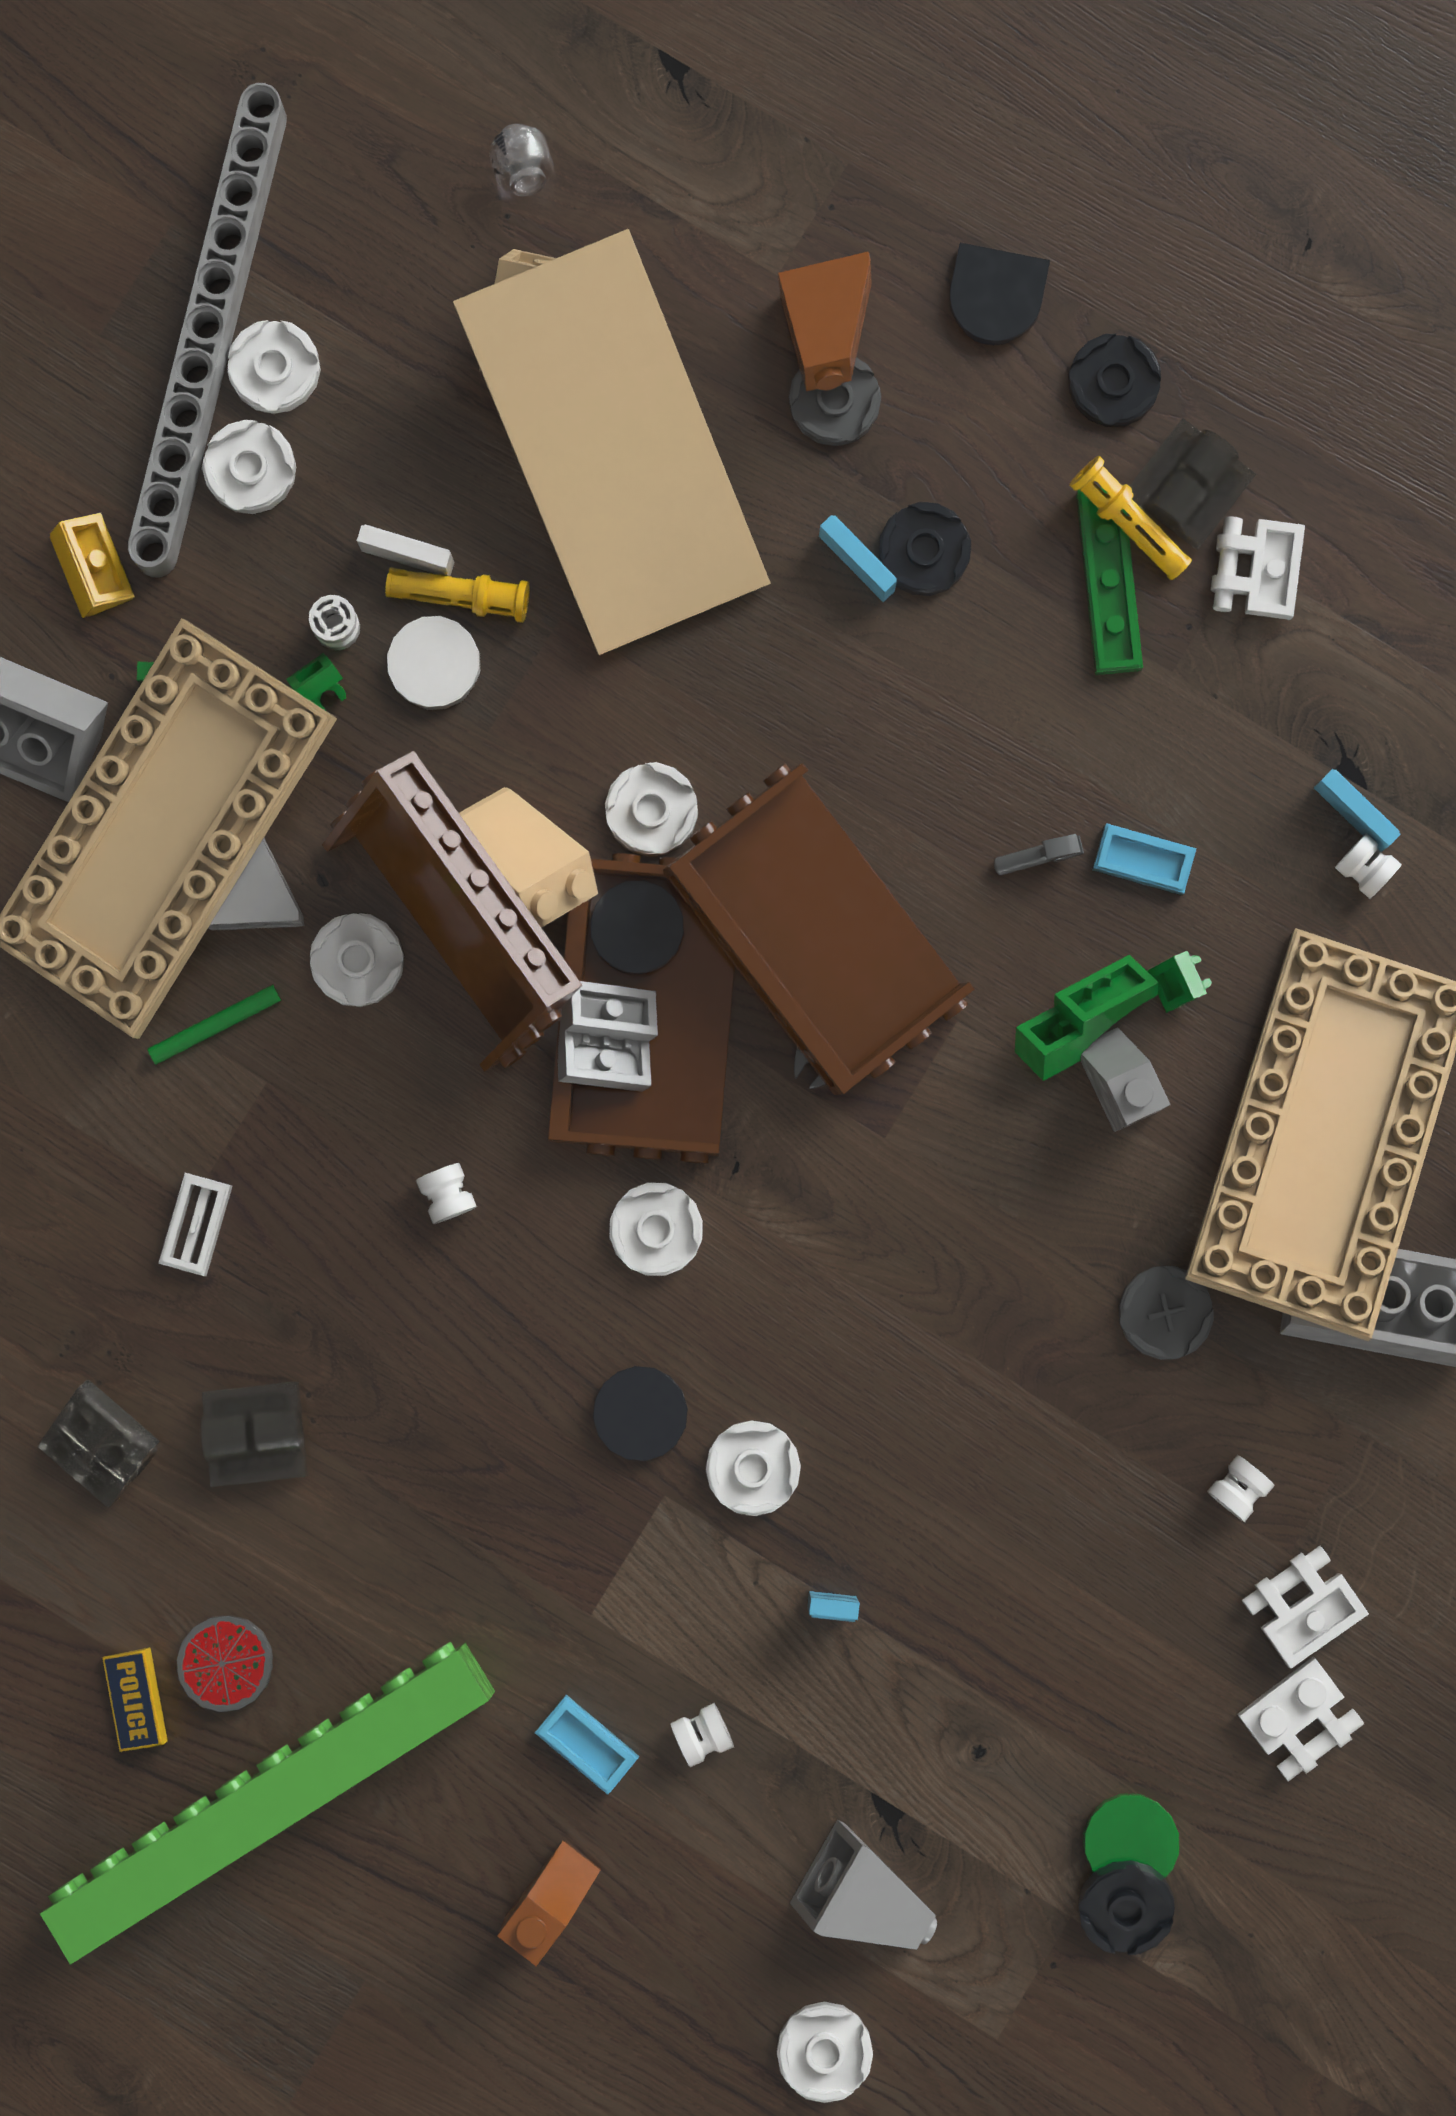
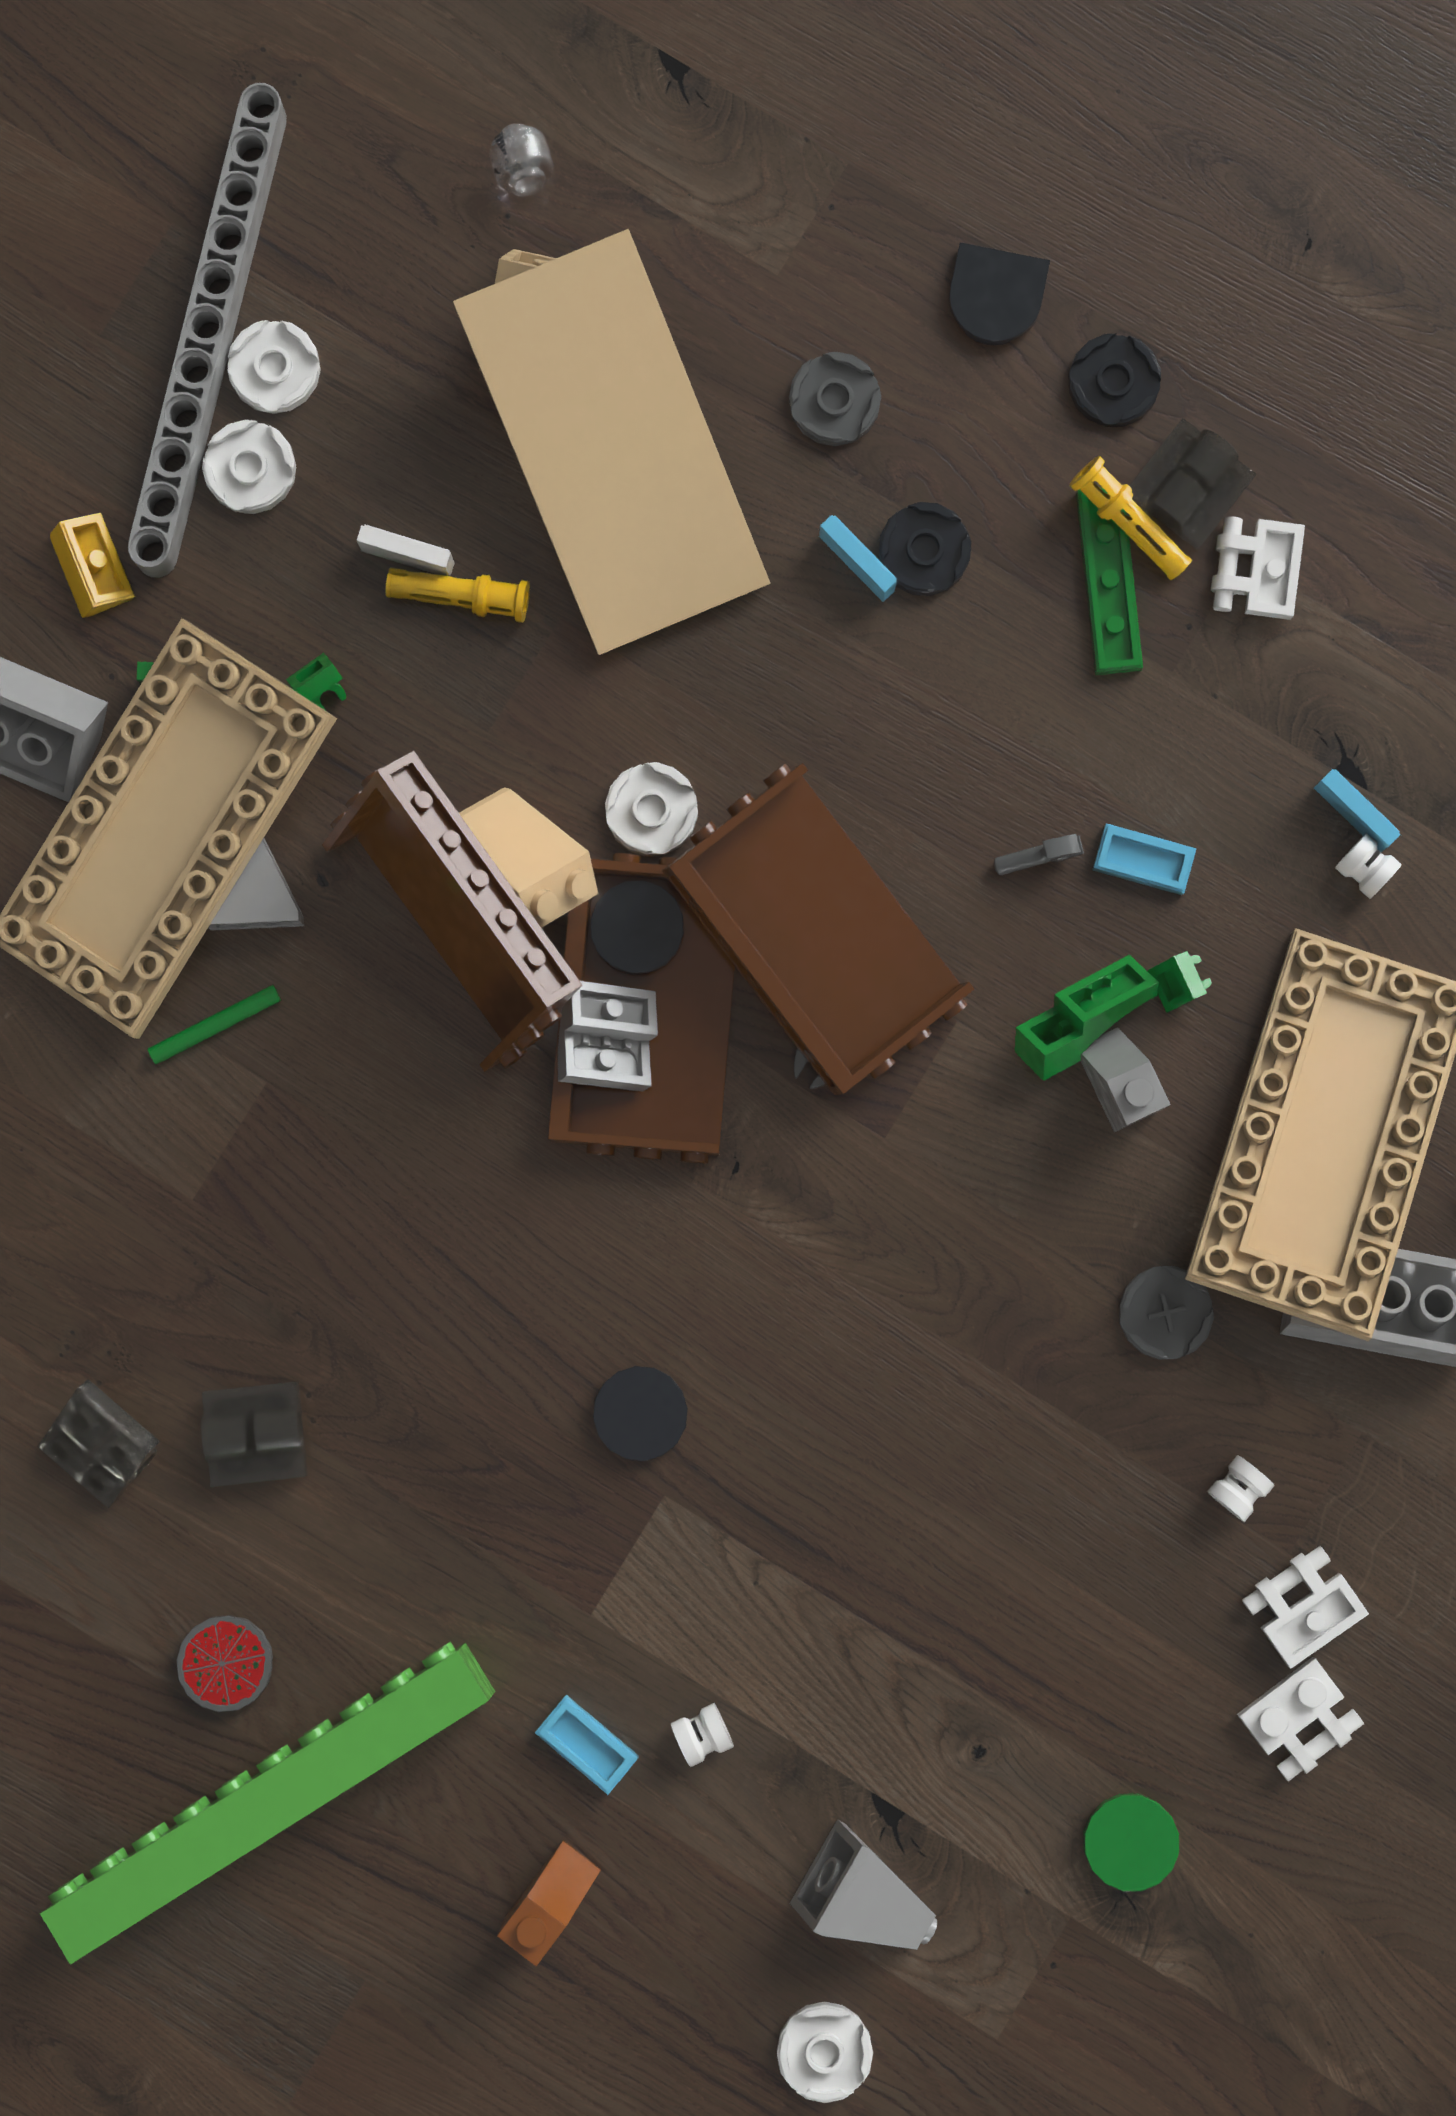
slope [102,1647,168,1752] -> none
white tile [159,1173,232,1276] -> none
white wheel [309,595,360,650] -> none
white tile [310,913,404,1007] -> none
white tile [387,616,480,710] -> none
white wheel [416,1163,477,1224] -> none
white tile [610,1183,703,1276] -> none
white tile [706,1420,801,1516] -> none
dark orange slope [778,252,872,392] -> none
medium azure tile [807,1591,860,1622] -> none
black tile [1078,1860,1175,1955] -> none

